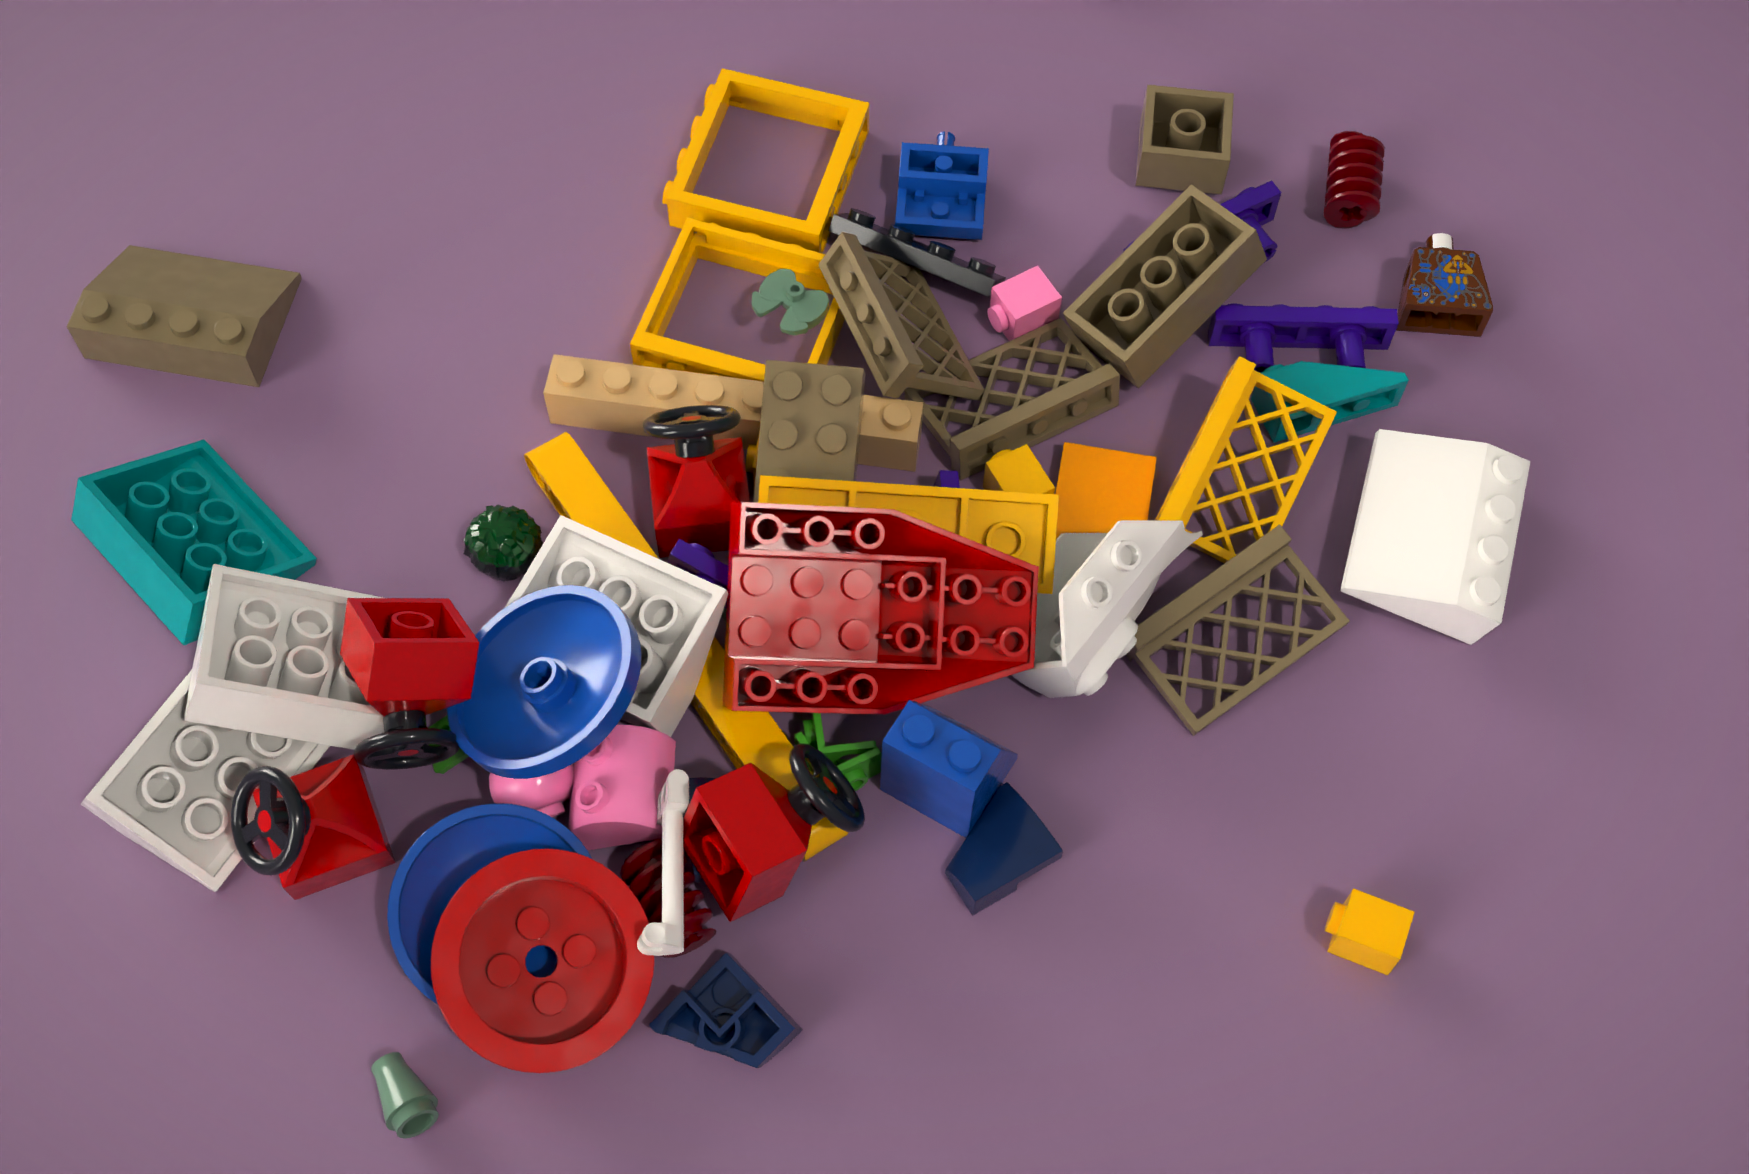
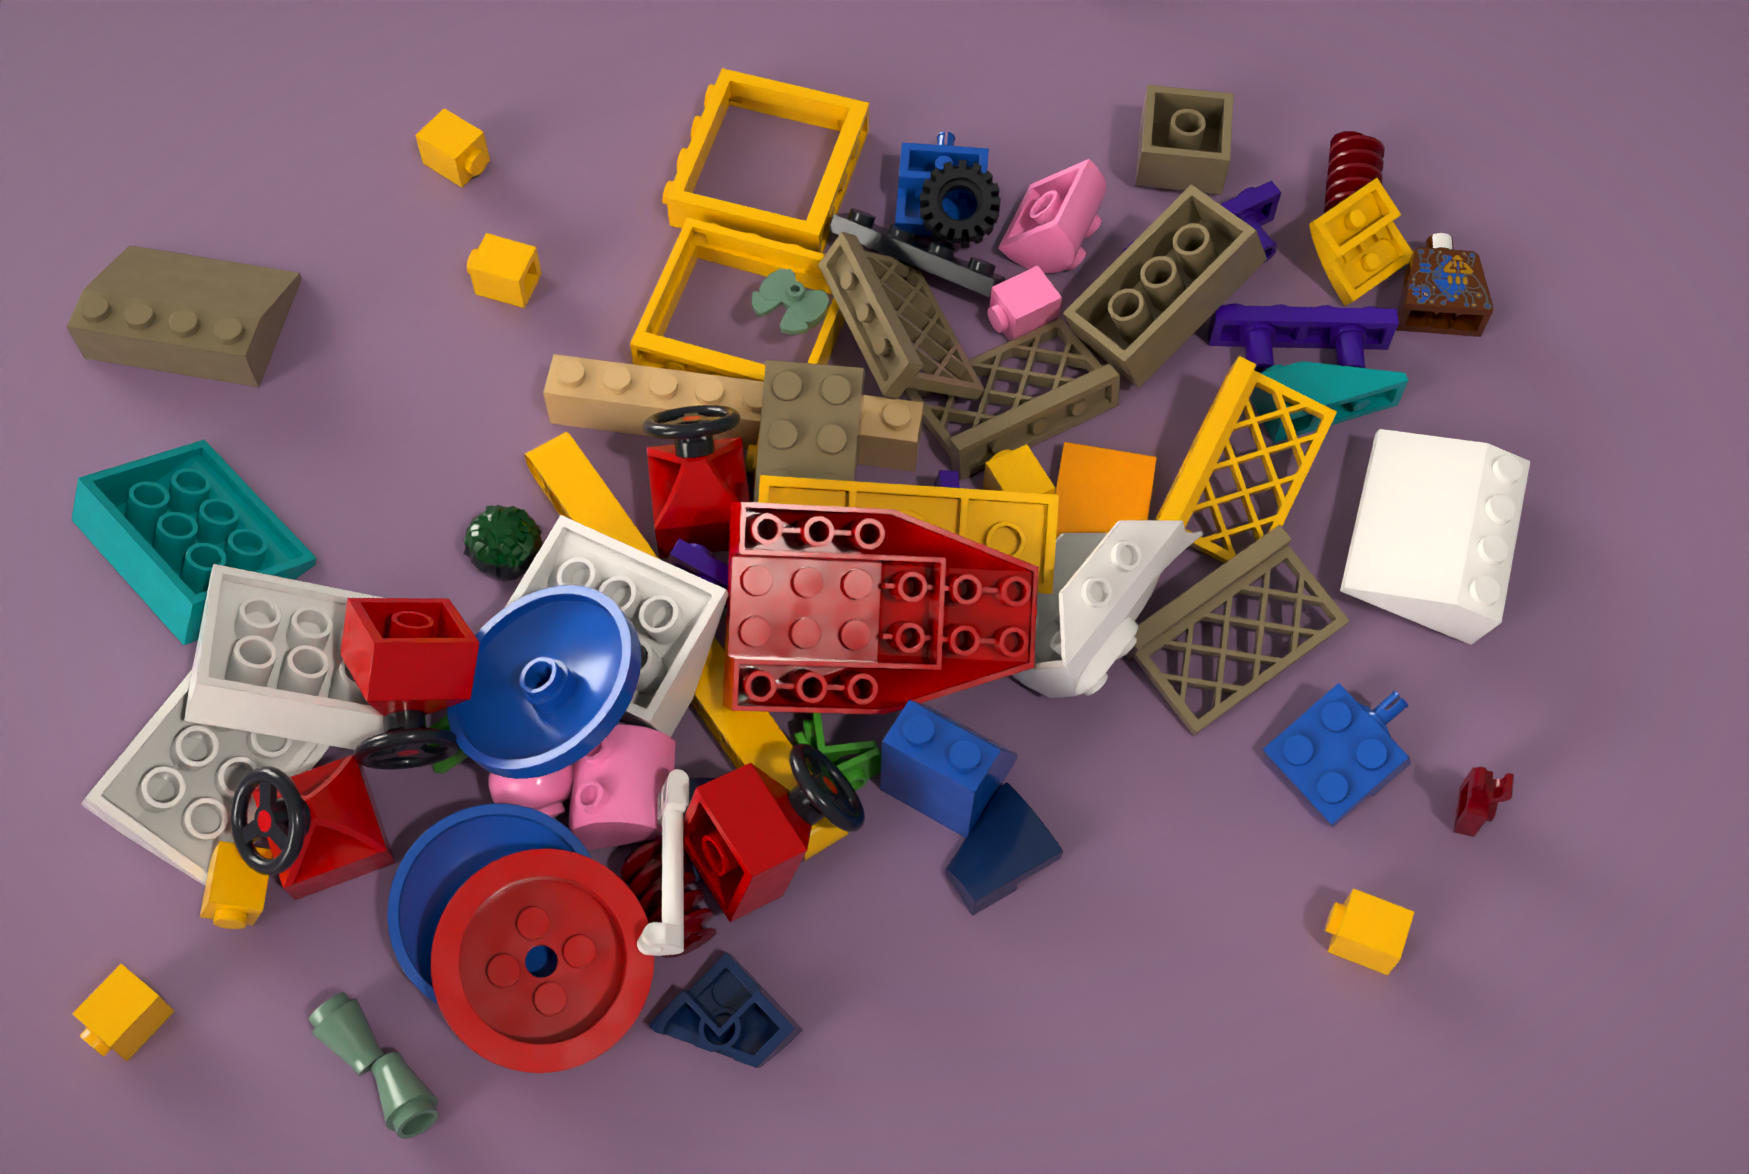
none -> yellow brick [72,964,175,1061]
none -> yellow brick [200,841,272,929]
none -> sand green cone [308,992,385,1076]
none -> yellow brick [415,108,490,187]
none -> yellow brick [467,233,542,308]
none -> black tyre [920,160,1001,248]
none -> bright pink brick [998,159,1106,273]
none -> blue plate [1263,683,1411,827]
none -> yellow slope [1309,178,1413,306]
none -> dark red plate [1454,766,1514,837]

